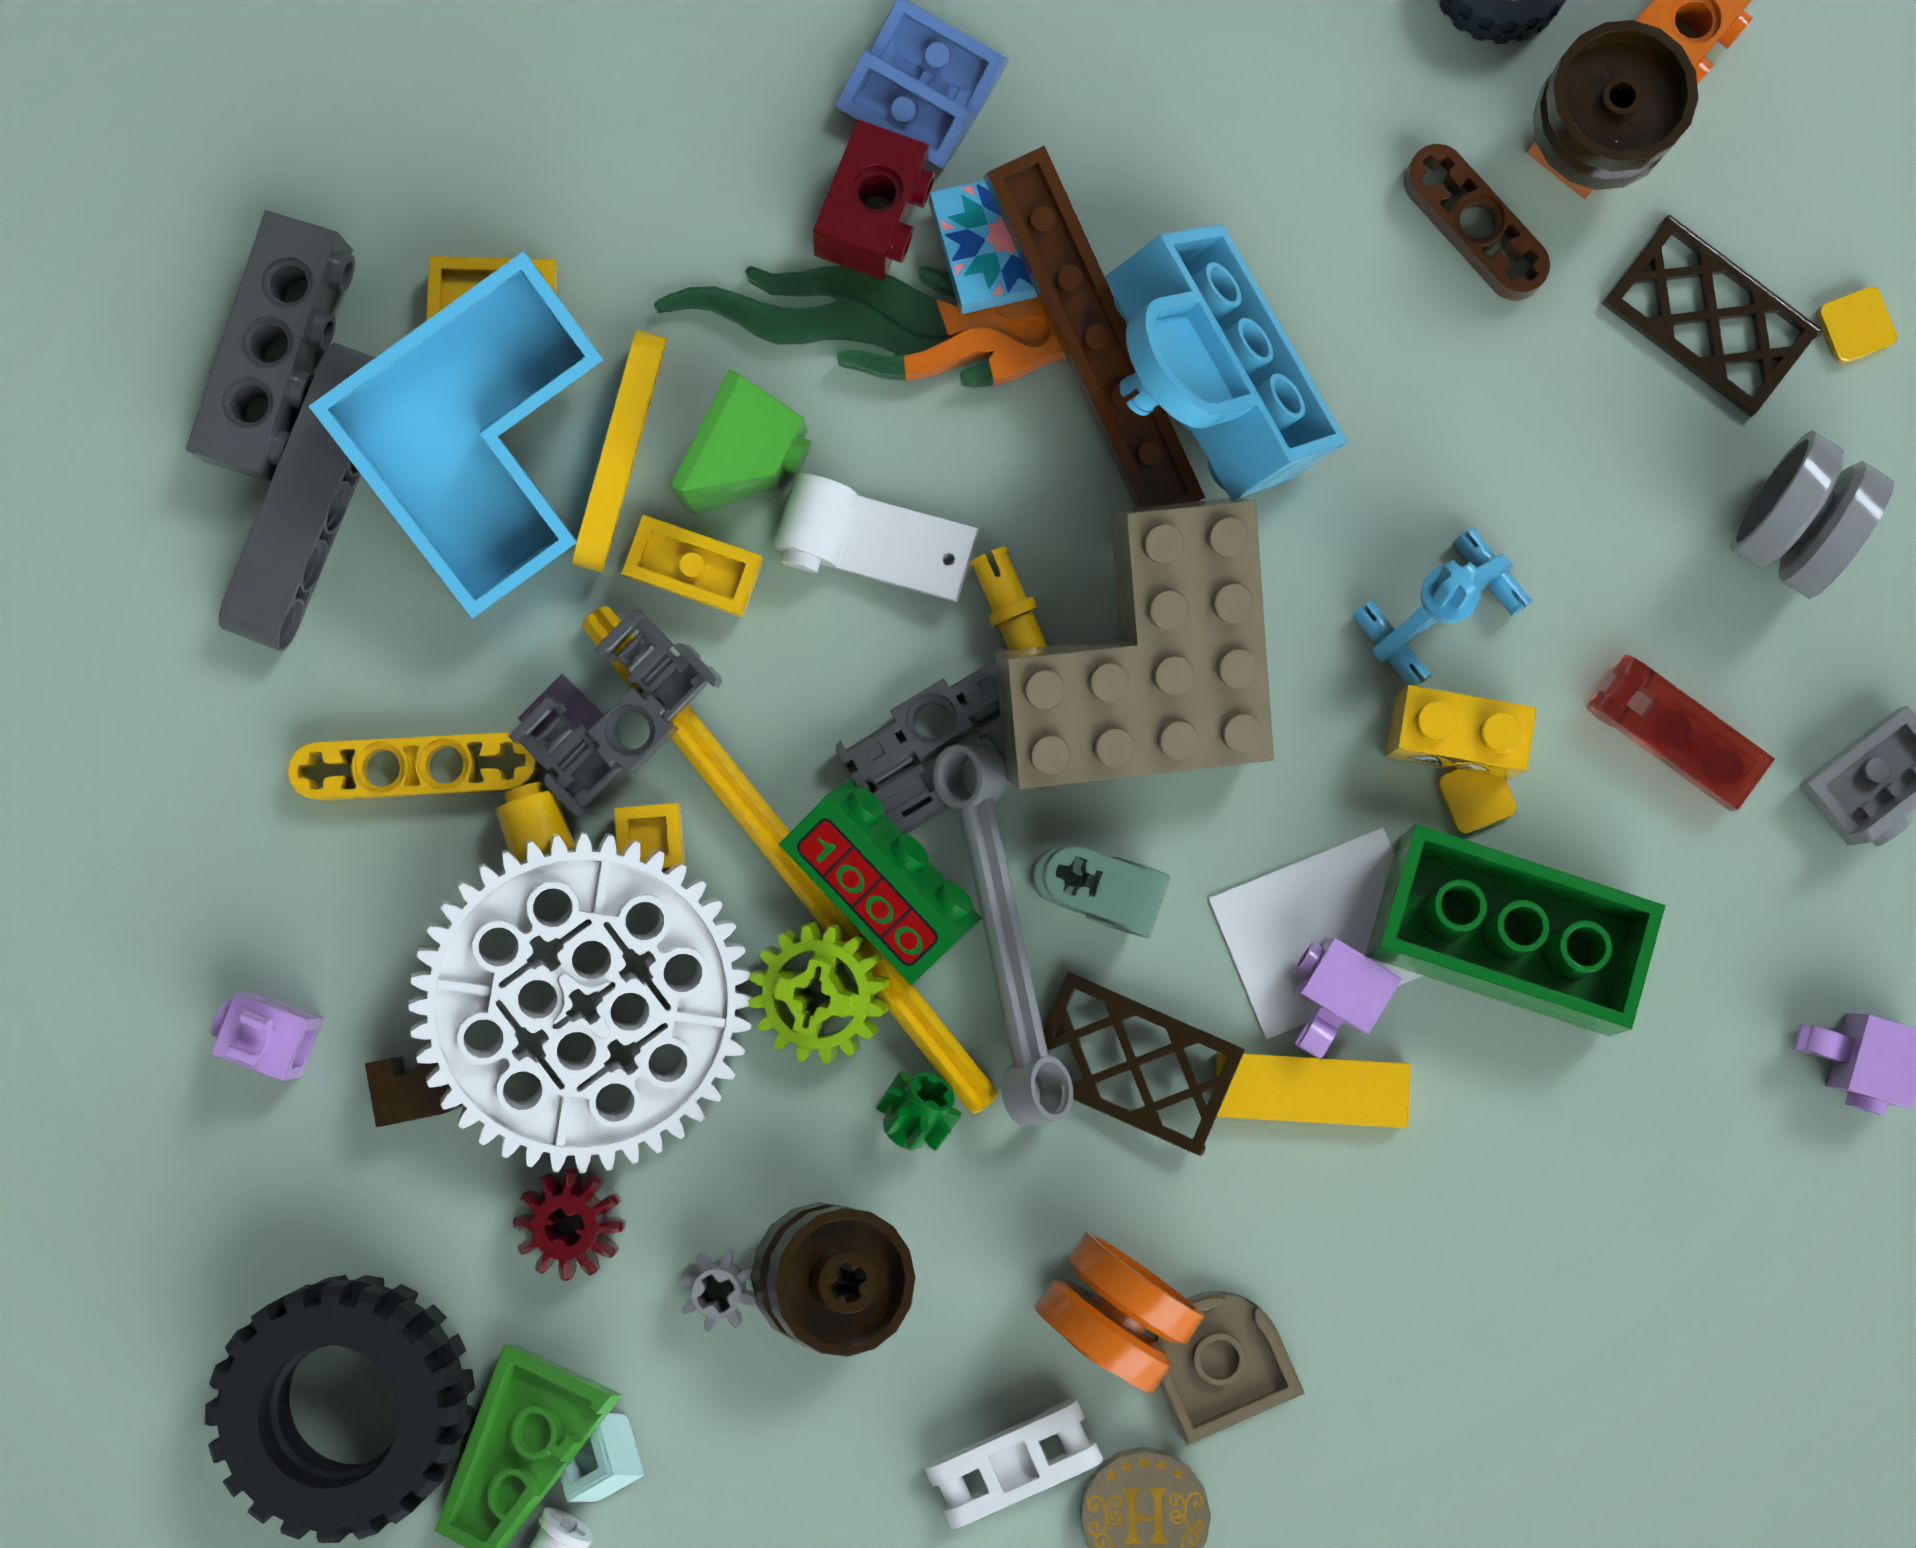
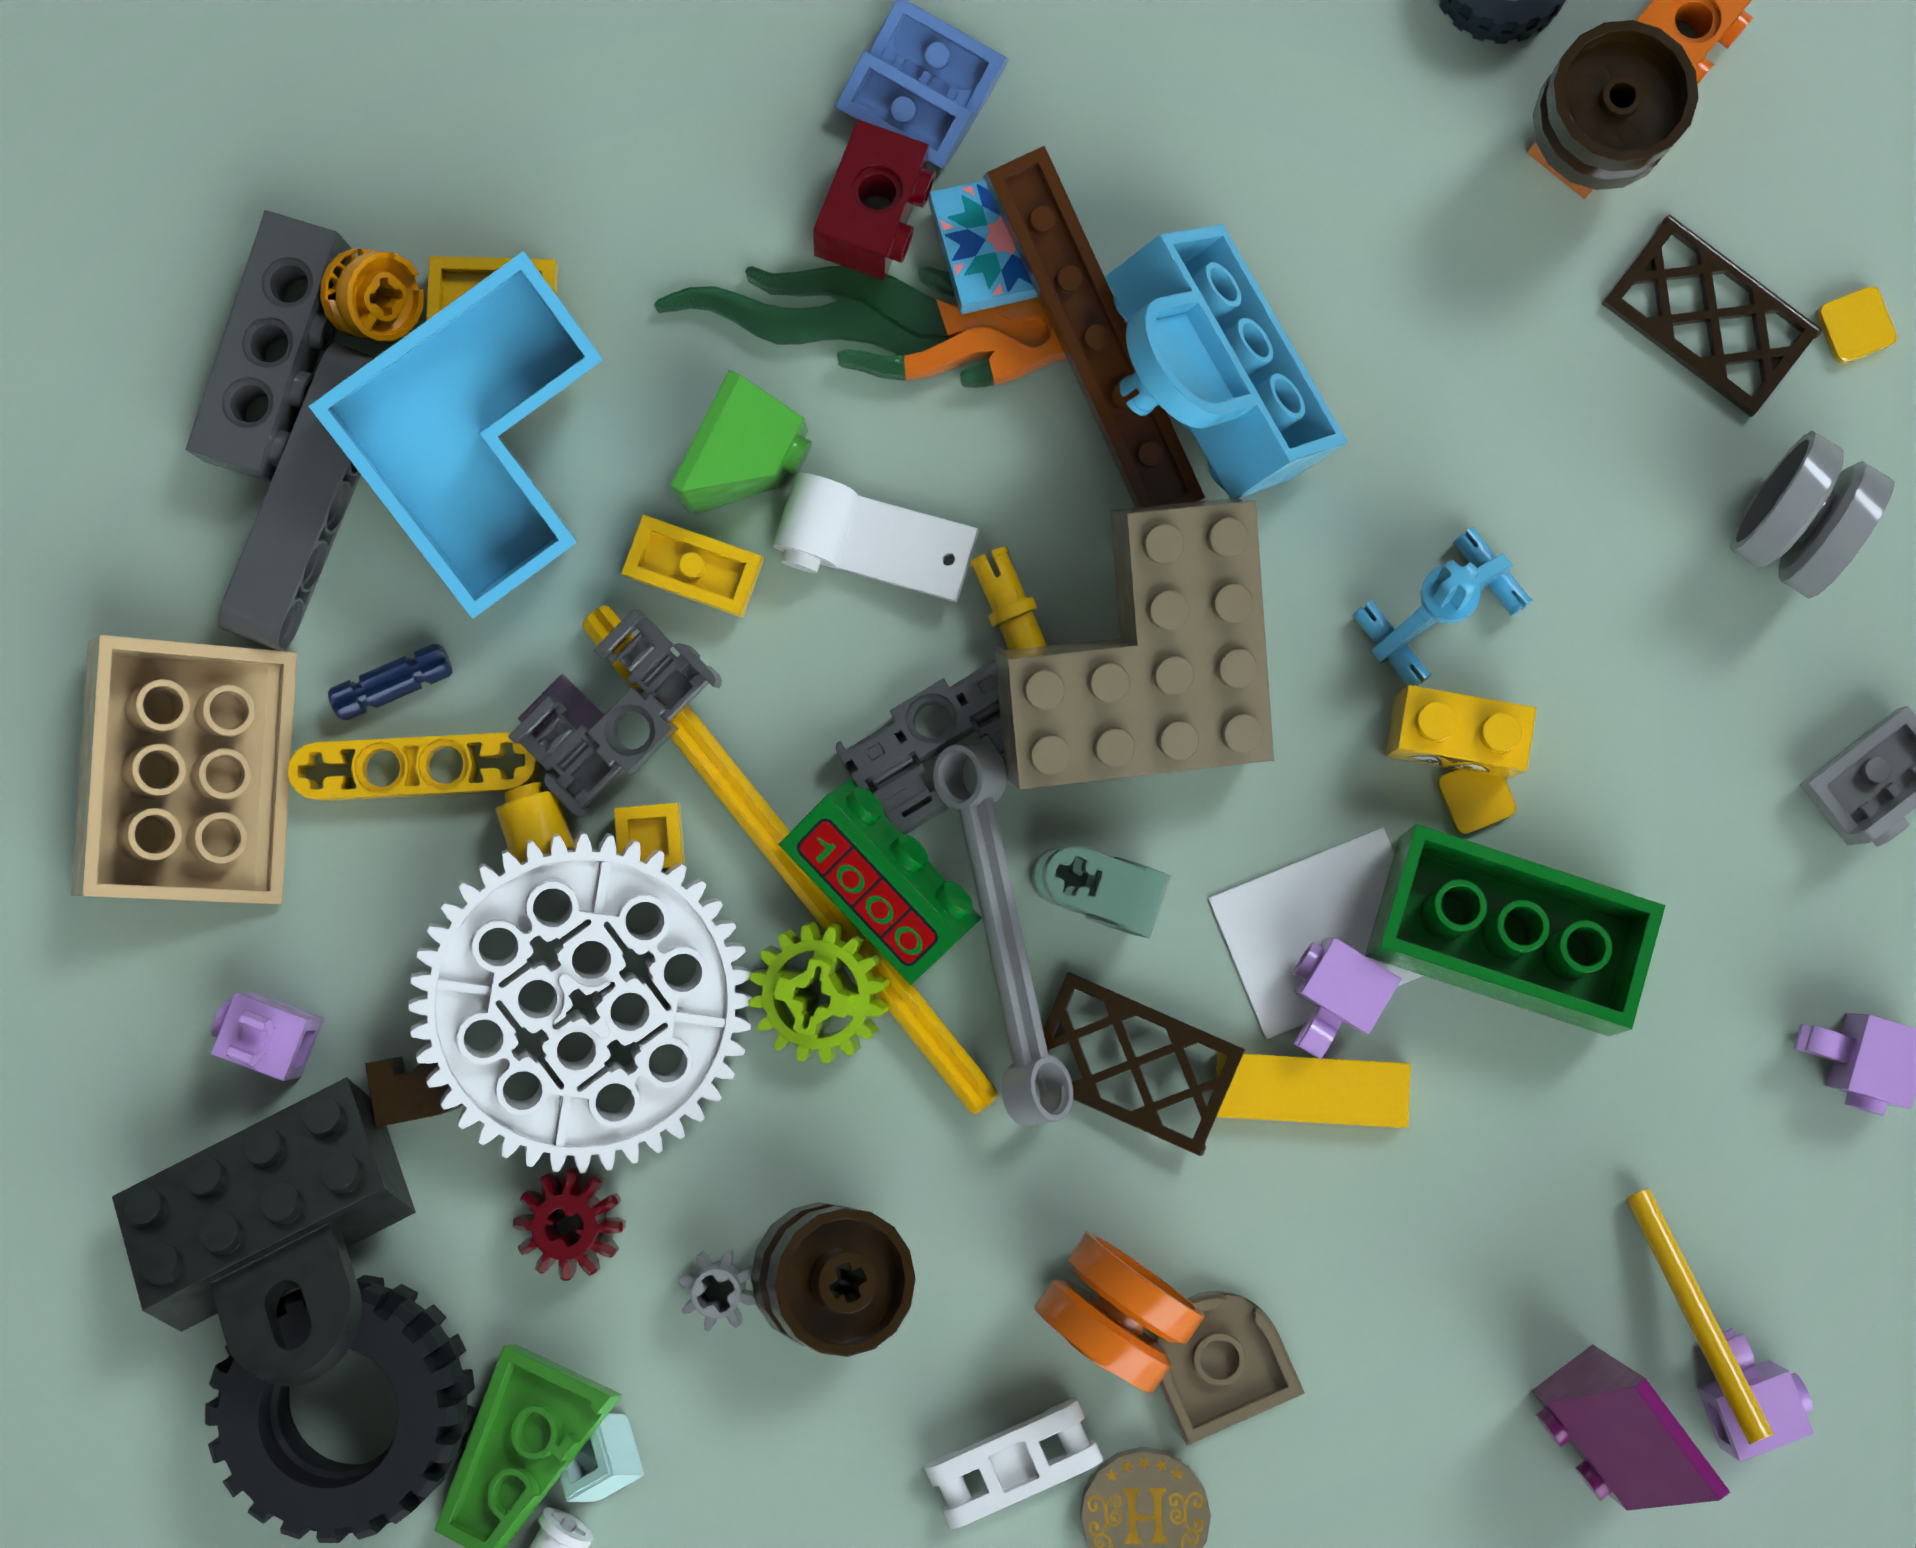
yellow beam [572,329,668,573] -> none
green gear [876,1071,961,1151] -> none
reddish brown beam [1404,144,1550,301] -> none
clear red plate [1587,655,1775,811] -> none
none -> tan slope [71,635,297,905]
none -> pearl dark grey brick [112,1077,416,1386]
none -> light orange wheel [320,248,424,341]
none -> dark blue axle [328,644,453,720]
none -> magenta slope [1531,1344,1730,1511]
none -> yellow bar [1626,1189,1774,1445]
none -> lavender brick [1697,1328,1814,1462]

